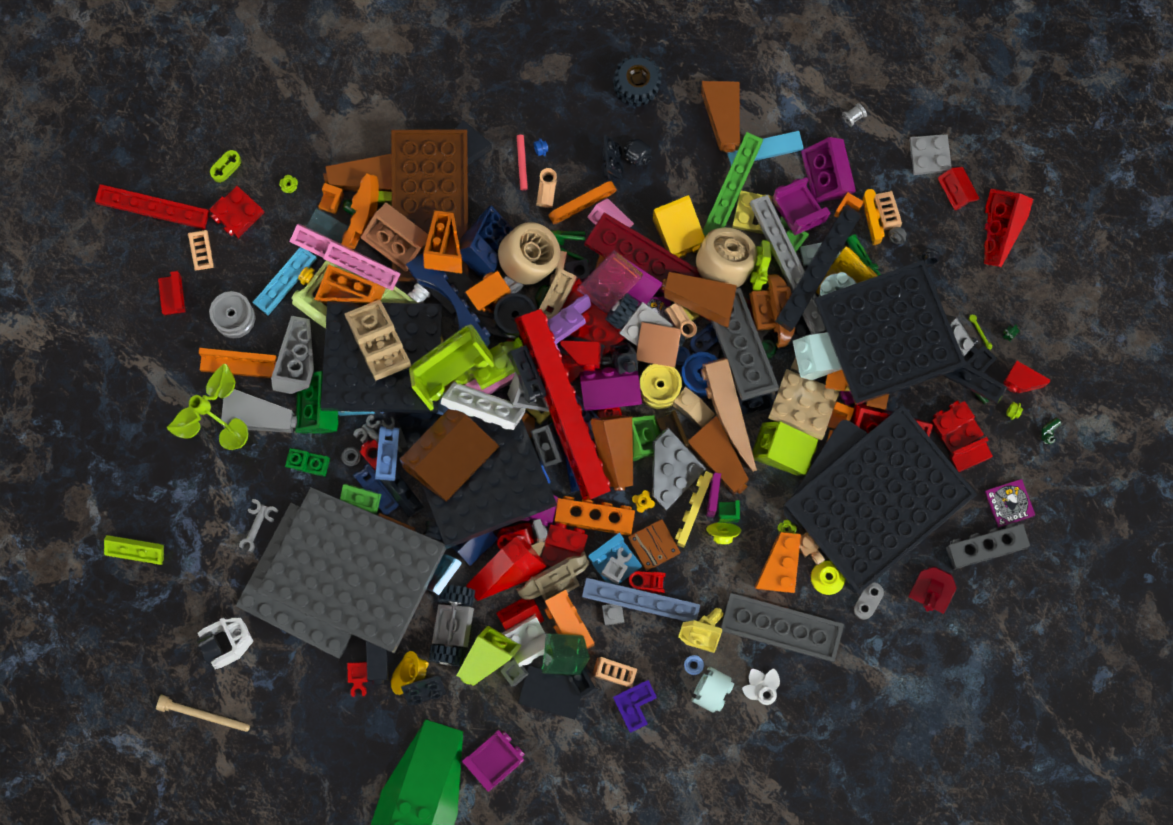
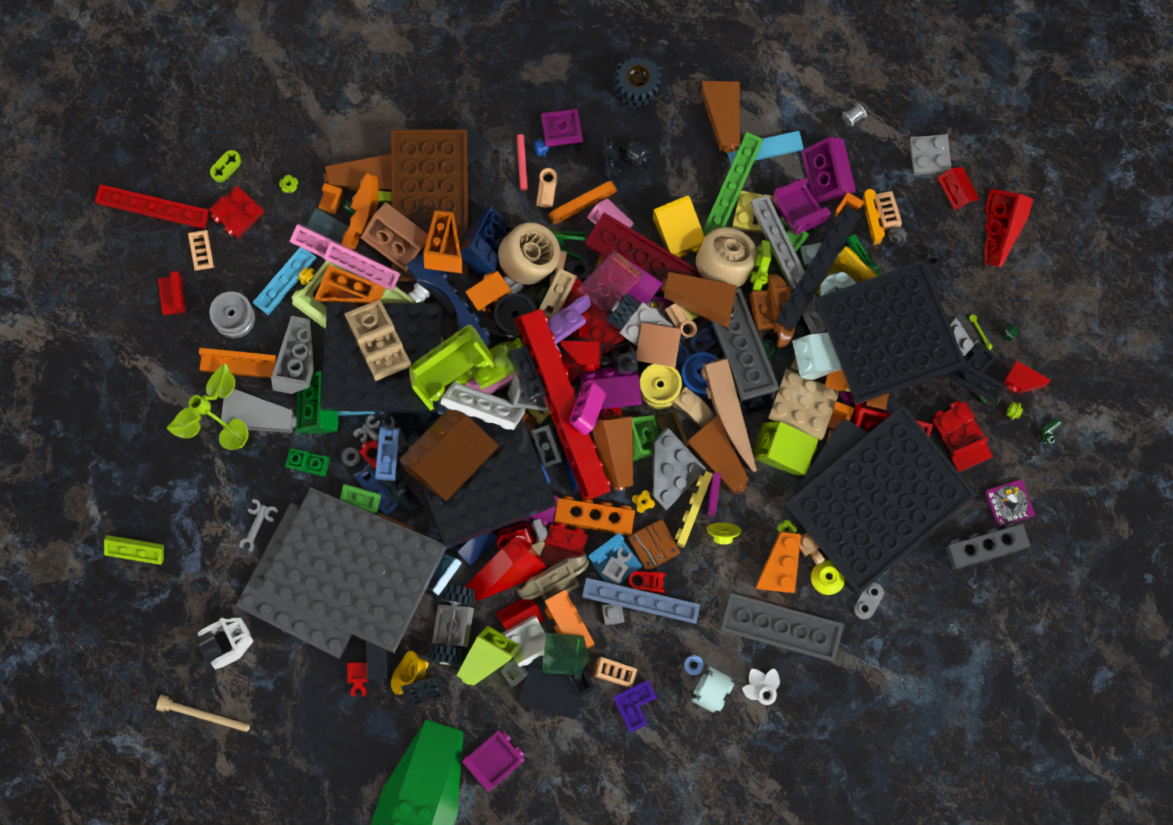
light yellow piece [679,608,724,653] -> none
green panel [719,500,740,523] -> none
dark red piece [908,566,957,614] -> none
none -> magenta tile [541,109,583,147]
none -> dark pink beam [569,380,606,435]

